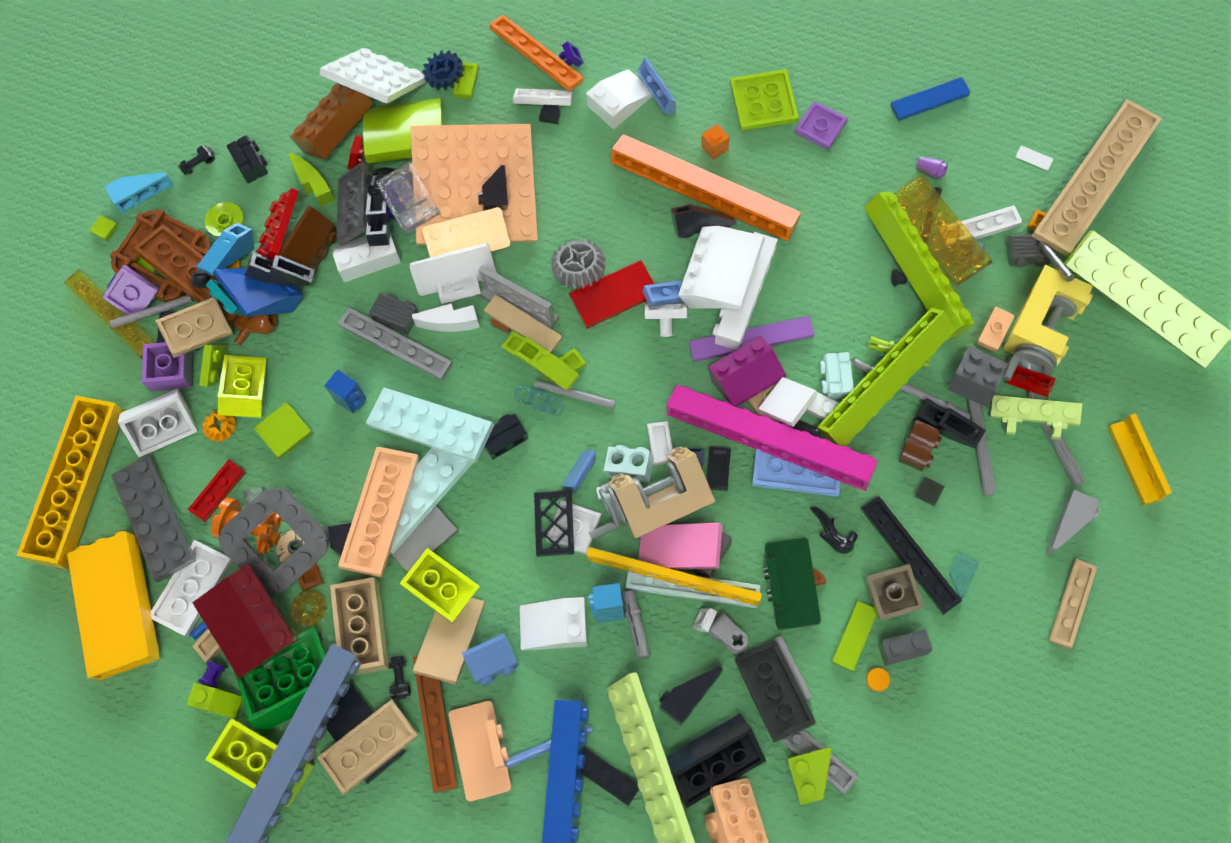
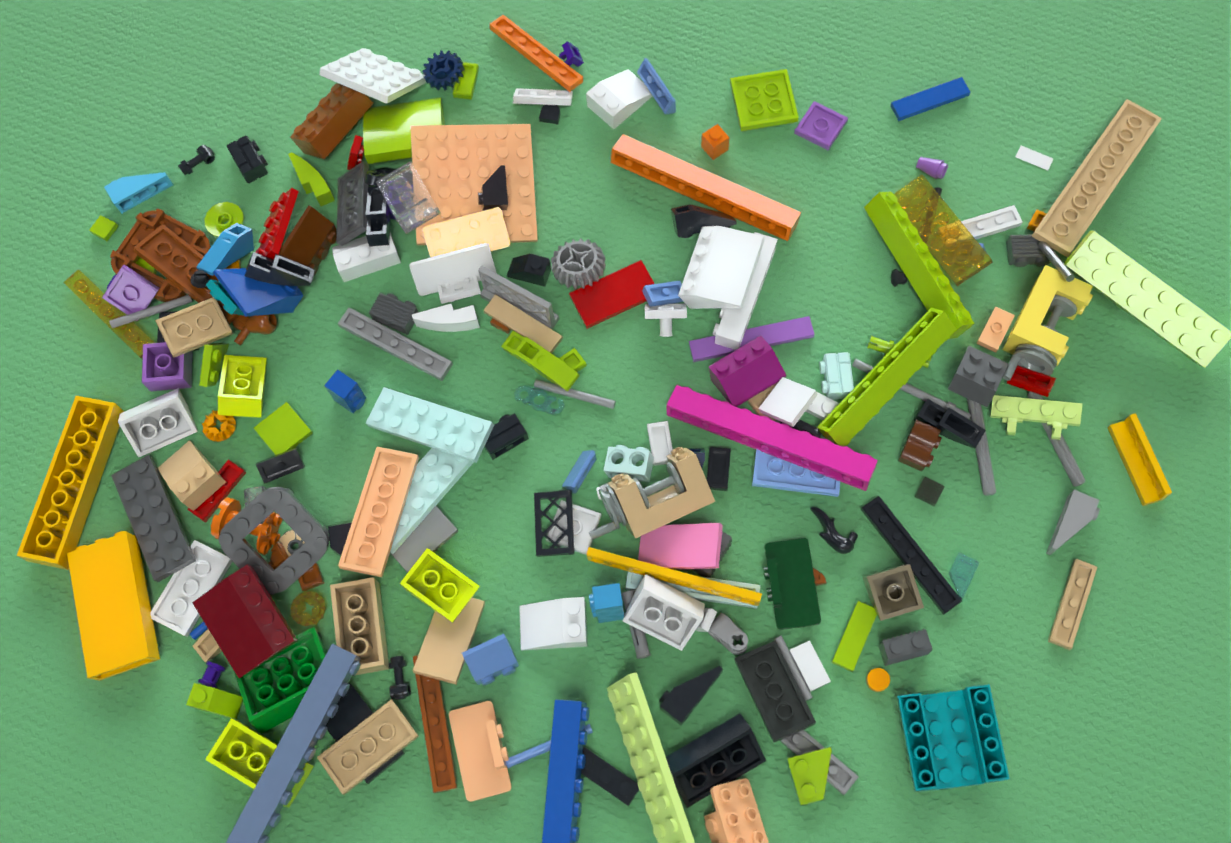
none -> tan slope [157,440,226,511]
none -> black plate [256,447,305,484]
none -> dark orange tile [268,542,288,569]
none -> black slope [507,254,551,287]
none -> white slope [623,574,705,651]
none -> white tile [789,641,831,692]
none -> teal slope [897,684,1010,791]

